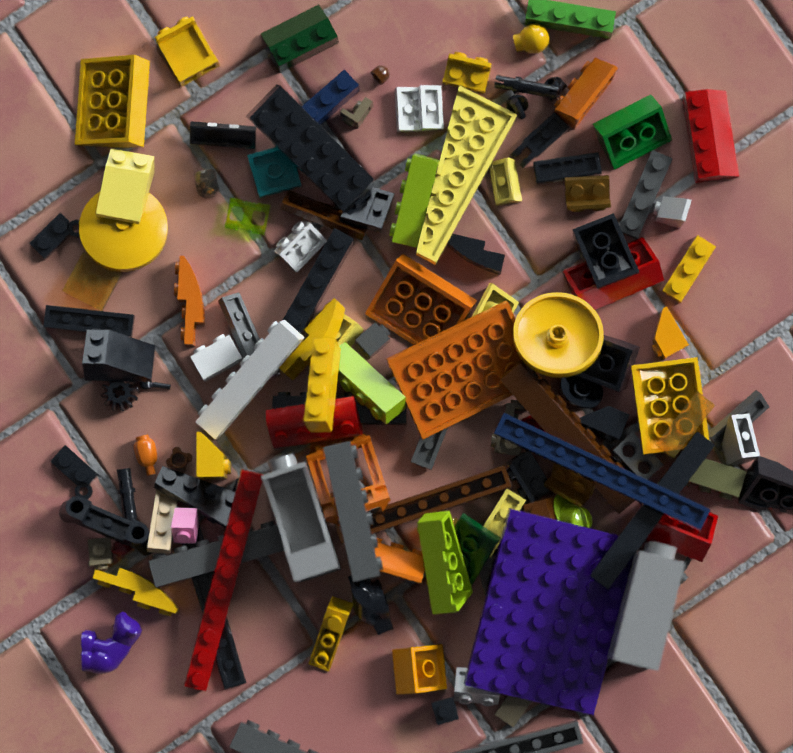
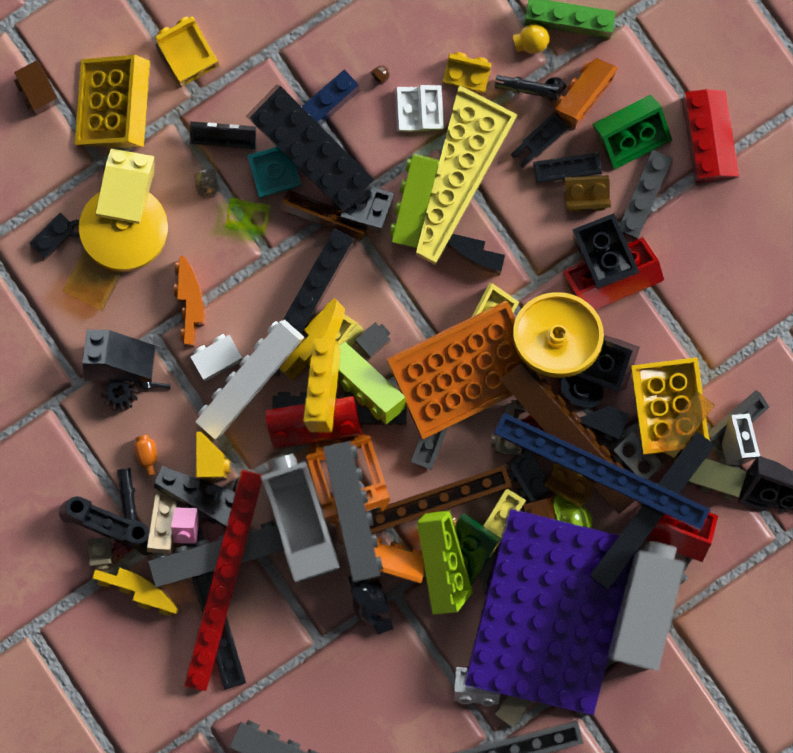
black plate [43,305,135,337] -> none
black hinge [50,445,99,500] -> none
dark purple animal [81,612,142,674] -> none
reddish brown plate [166,447,192,473] -> none
dark grey plate [218,292,260,358] -> none
dark green slope [261,4,339,73] -> none
white bracket [274,220,327,272] -> none
yellow slope [308,596,353,672] -> none
dark tan bracket [340,97,373,128] -> none
orange slope [365,254,477,345] -> none
light orange slope [392,644,447,695] -> none
black brick [431,696,459,725] -> none
light yellow slope [489,157,522,206] -> none
black plate [506,95,528,120] -> none
light orange slope [652,306,689,360] -> none
white slope [653,196,692,228] -> none
yellow plate [662,235,716,303] -> none
none -> reddish brown brick [14,60,60,115]

